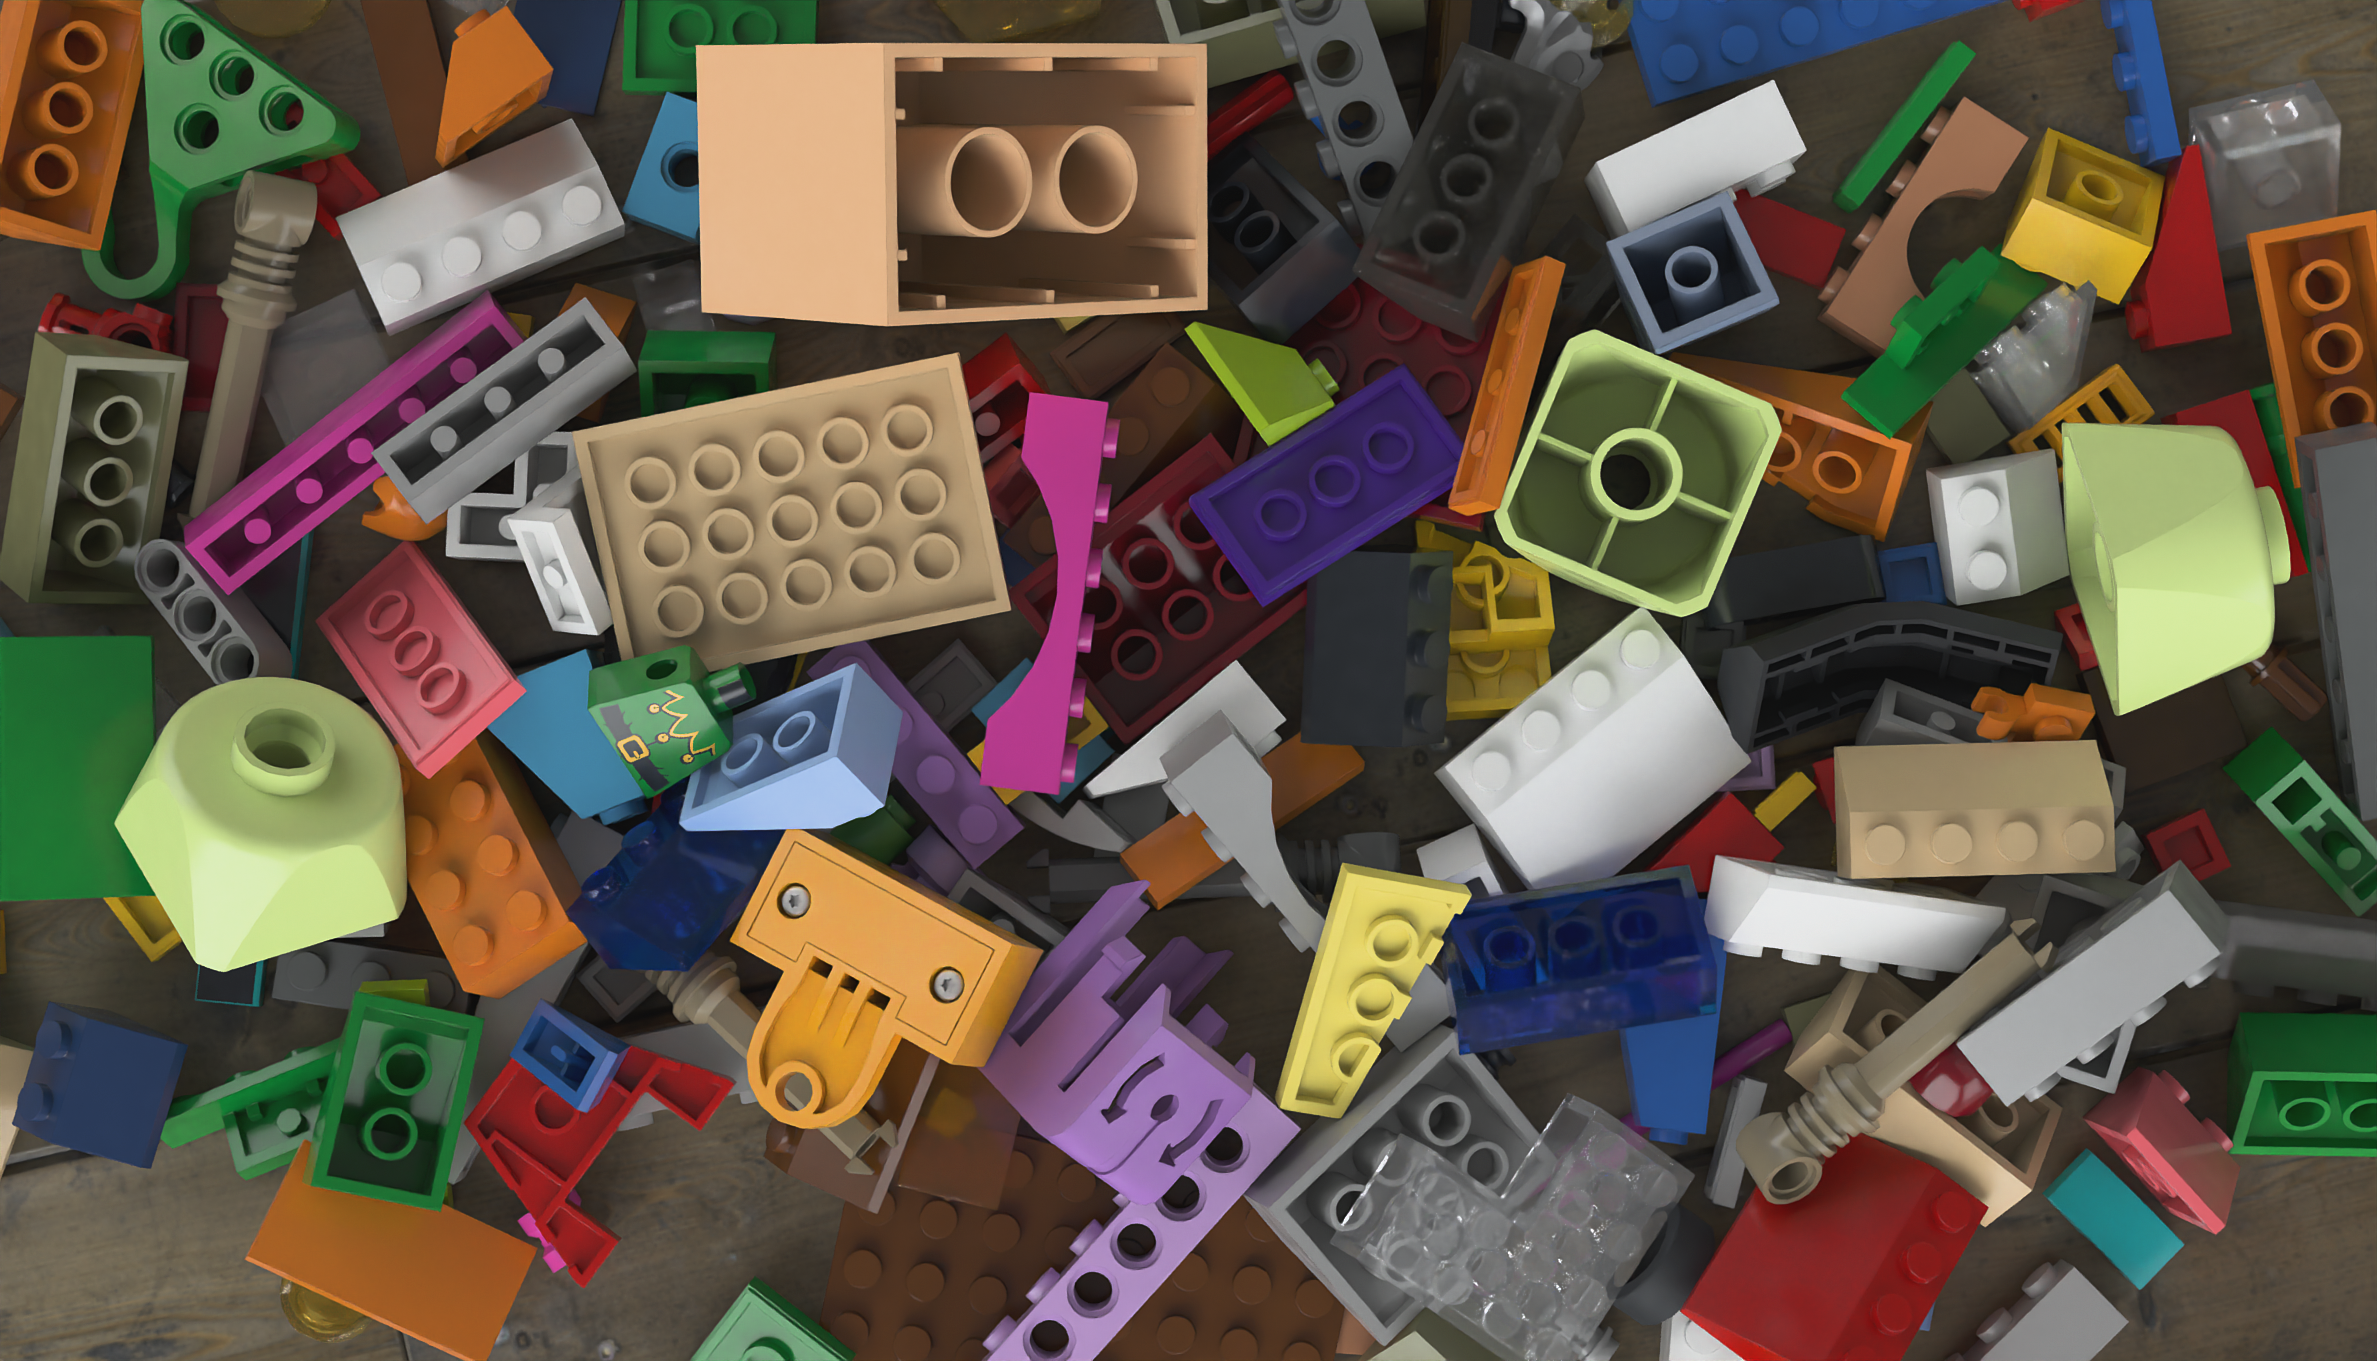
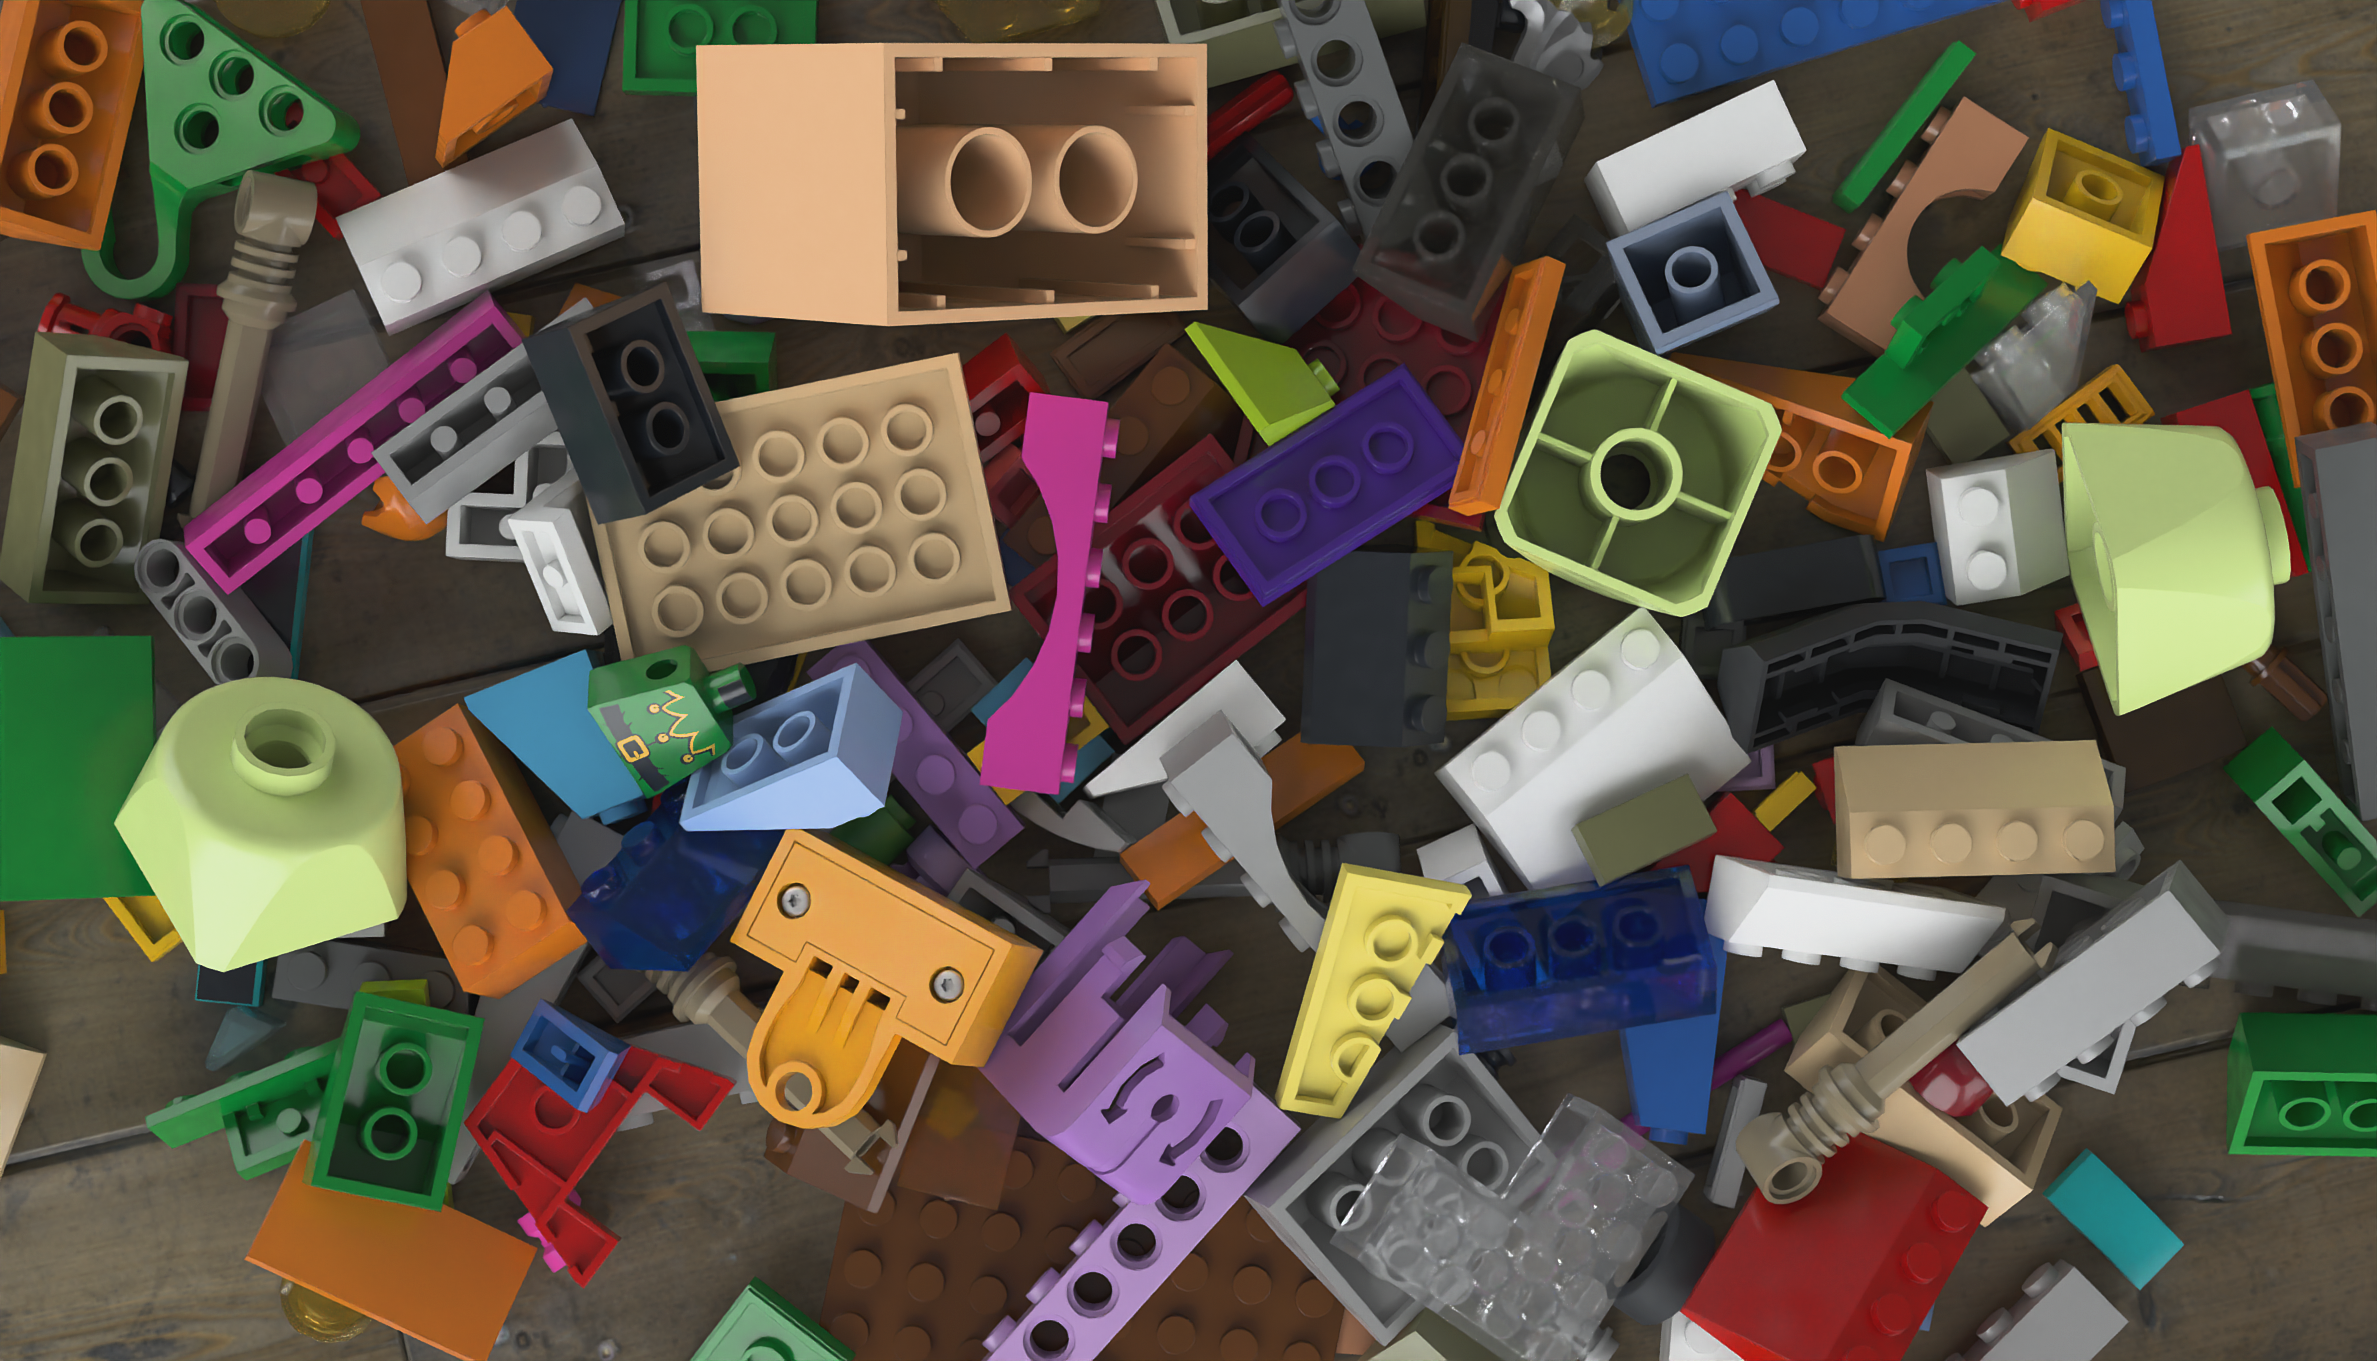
dark blue slope [12,1001,188,1169] -> none
coral tile [315,541,527,779] -> none
dark azure brick [622,92,700,245] -> none
orange plate [1971,683,2095,742] -> none
coral slope [2082,1066,2240,1235] -> none
red plate [2140,808,2231,882] -> none
none -> clear light blue slope [205,1005,287,1071]
none -> black slope [522,282,740,525]
none -> olive tile [1571,774,1717,887]

